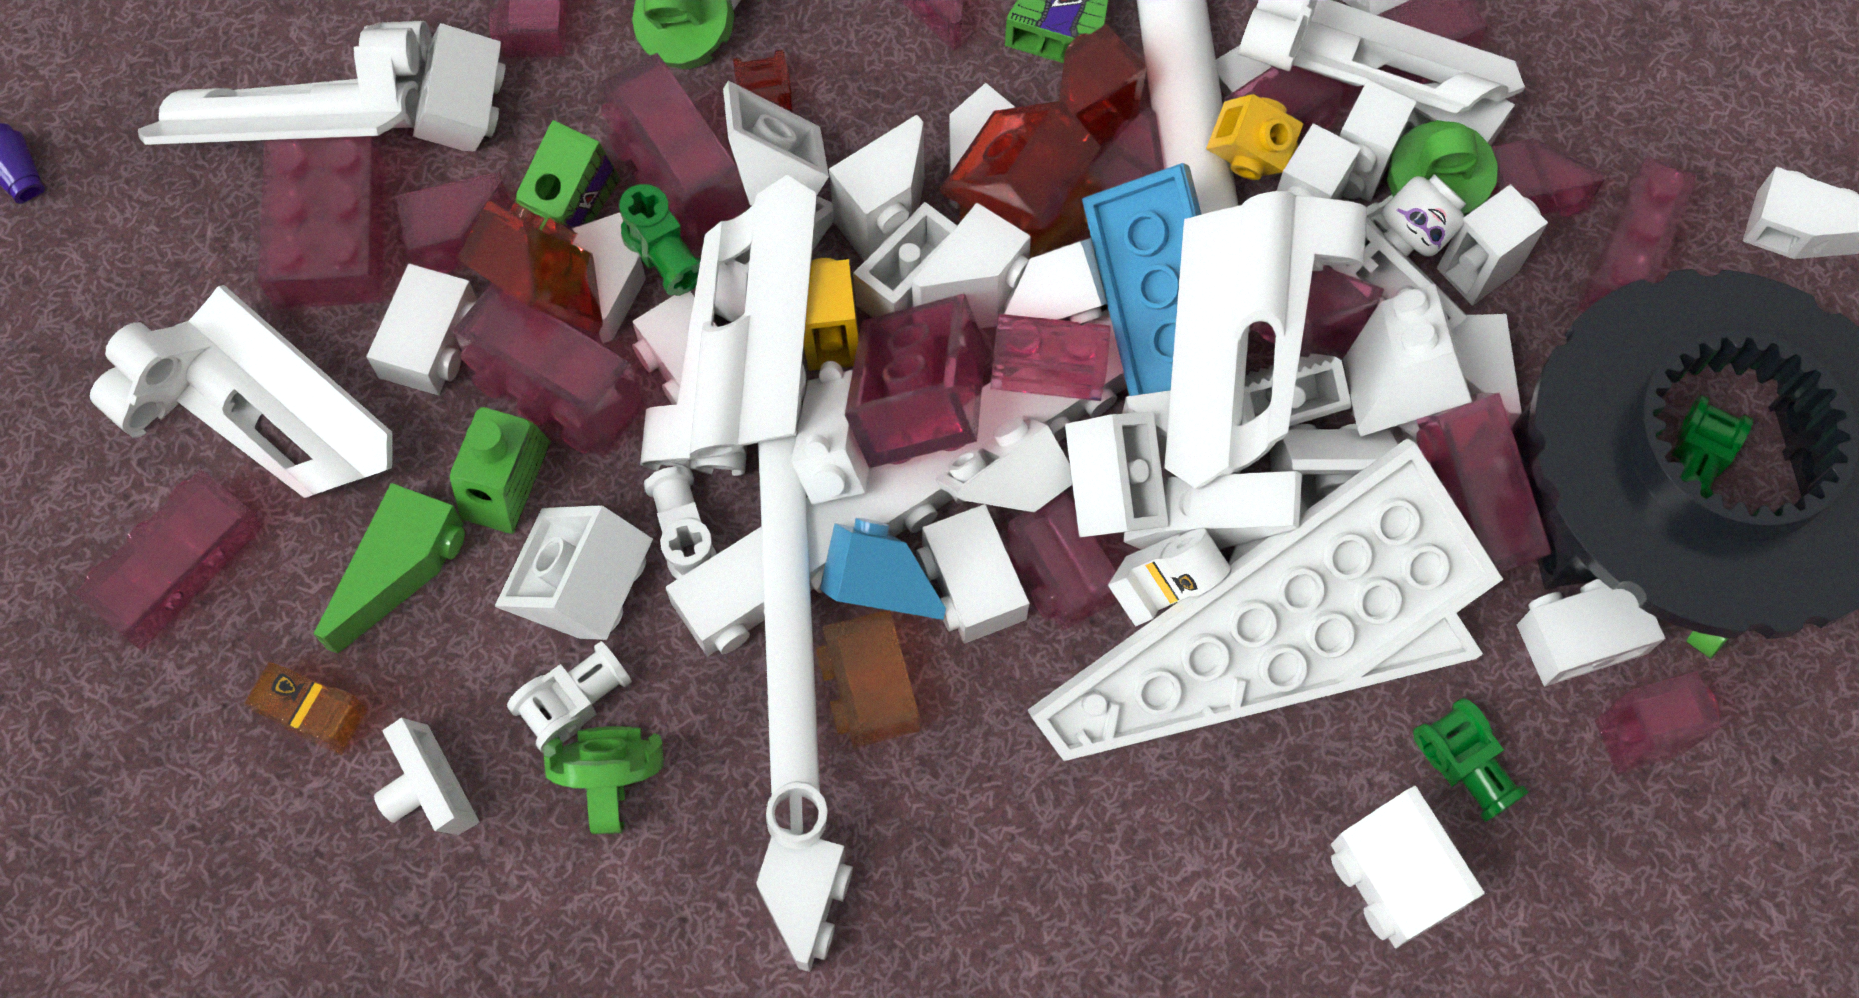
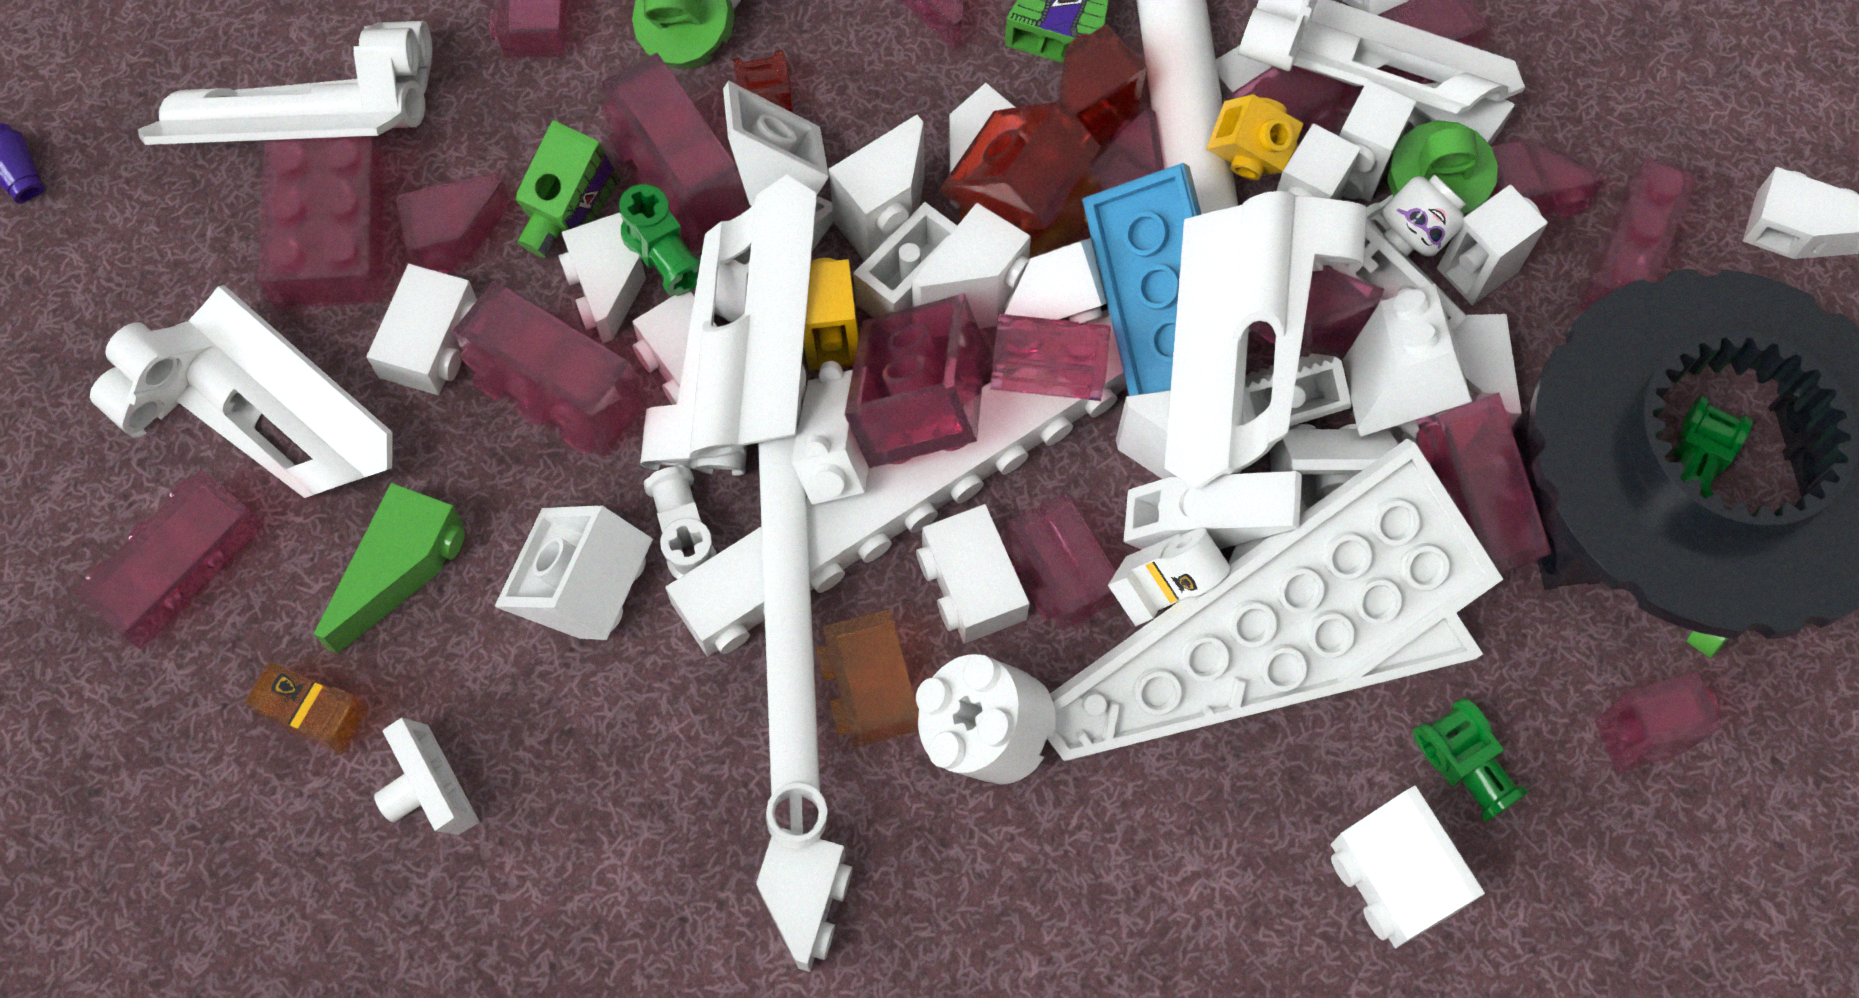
white brick [413,23,505,151] -> none
bright green torso [450,407,551,535] -> none
clear red slope [457,200,603,334] -> none
white connector [507,641,632,753] -> none
bright green tile [543,726,664,835] -> none
dark azure slope [820,518,946,620] -> none
white slope [935,415,1073,512] -> none
white brick [1065,412,1169,537] -> none
white brick [1517,579,1666,687] -> none
none -> white brick [916,654,1056,784]

